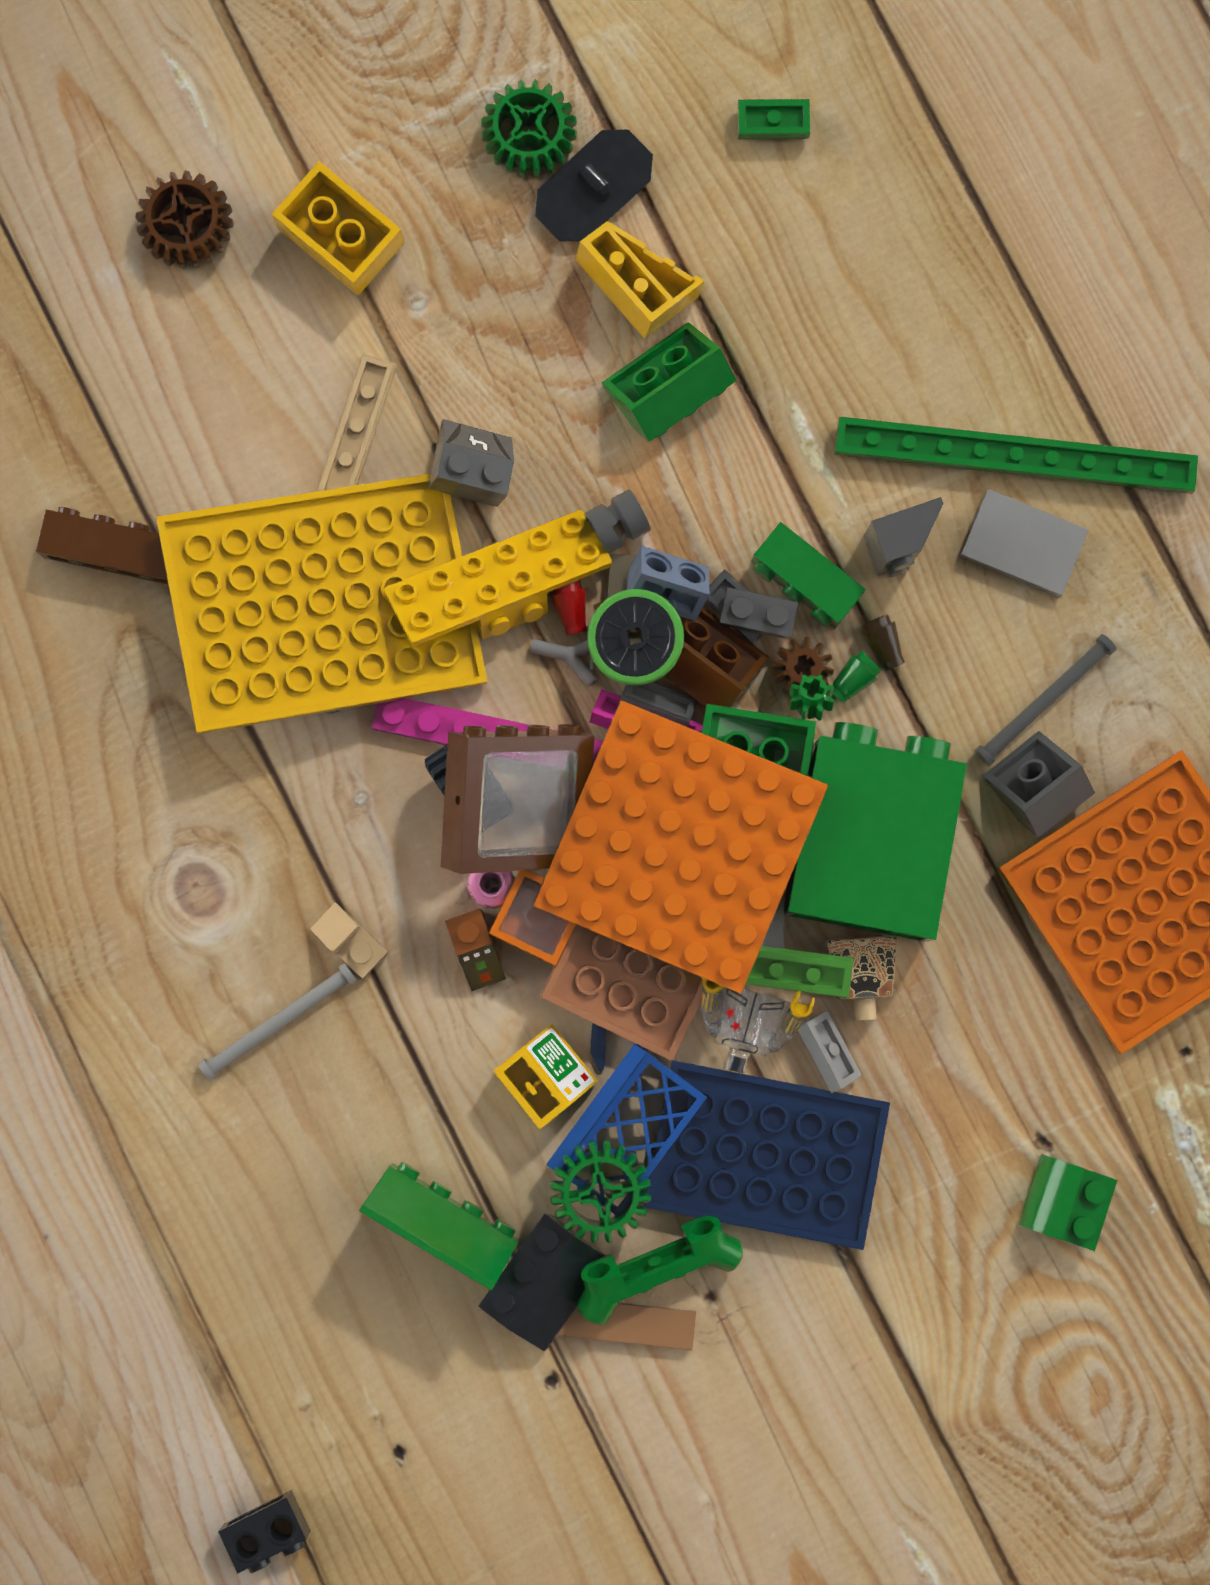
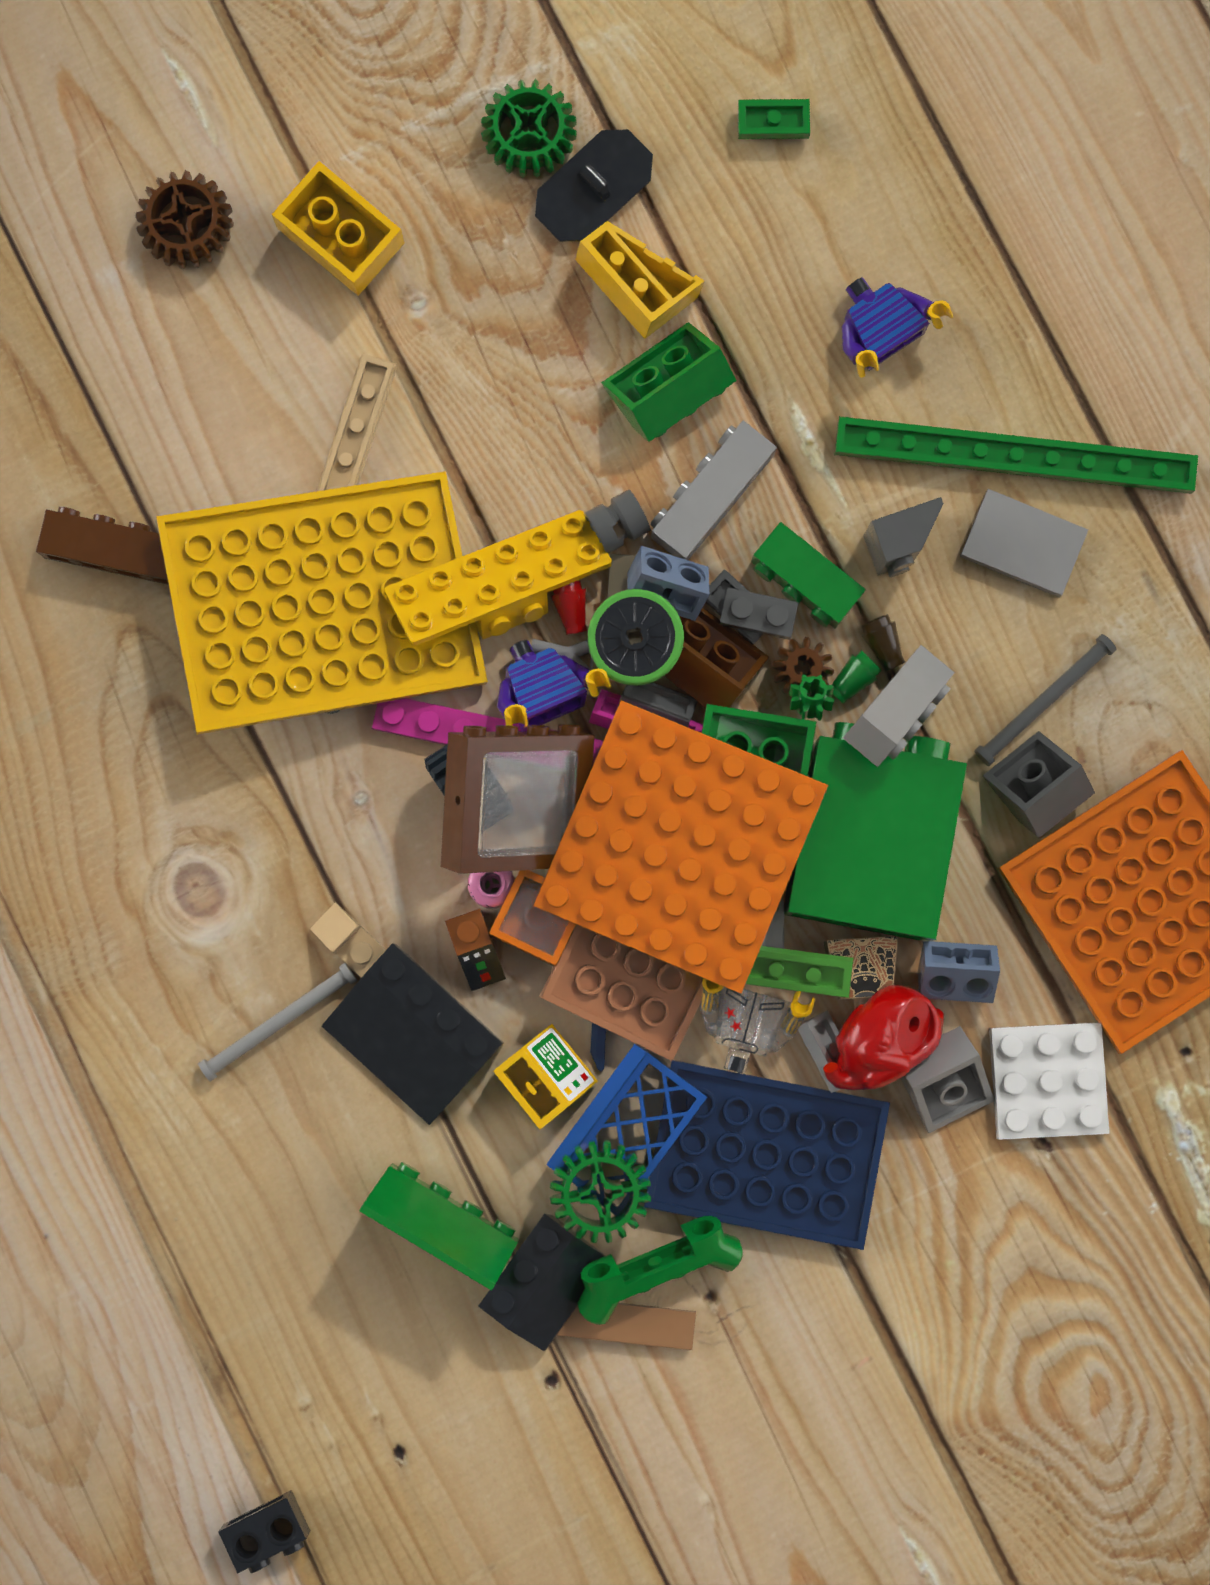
dark grey slope [428,419,514,507] -> none
green brick [1019,1154,1118,1251] -> none
none -> black slope [322,943,504,1125]
none -> torso [497,640,611,731]
none -> light grey brick [650,420,777,560]
none -> red piece [823,985,944,1090]
none -> torso [842,277,953,378]
none -> light grey brick [843,645,955,767]
none -> light grey slope [901,1026,994,1133]
none -> sand blue brick [917,941,1000,1003]
none -> white plate [989,1023,1109,1140]

